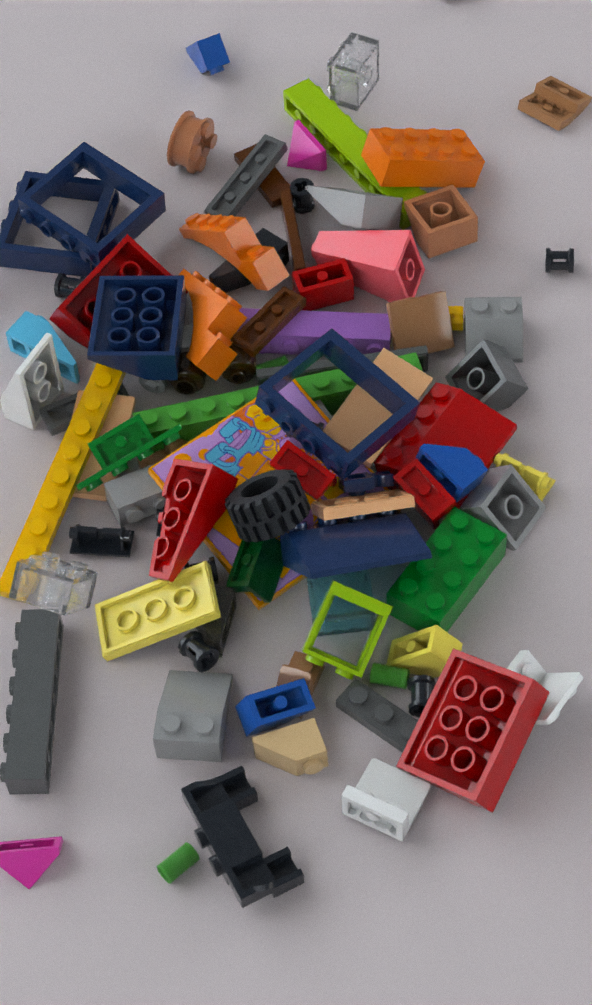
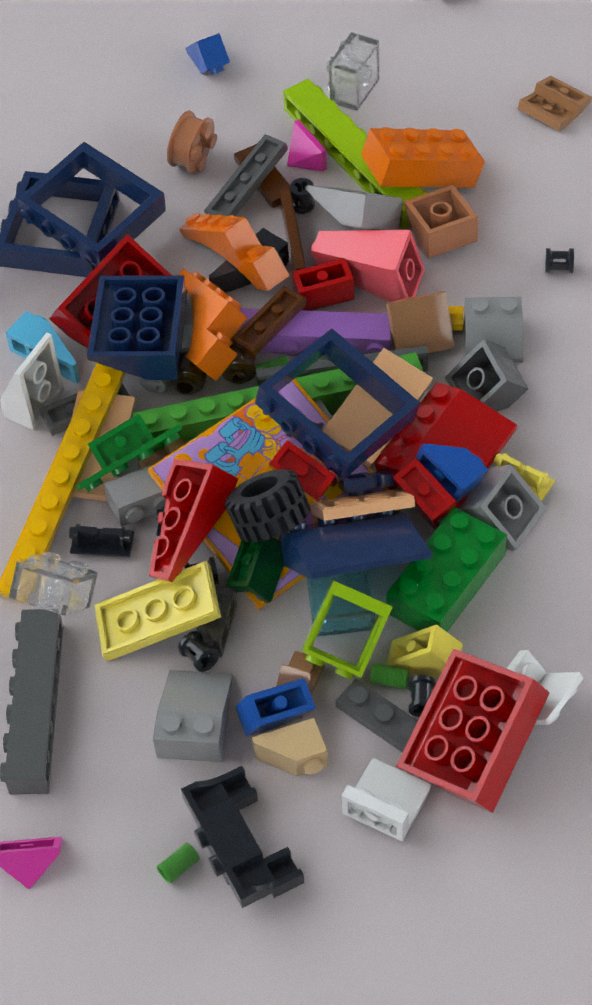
black bush [54,273,86,298] -> none

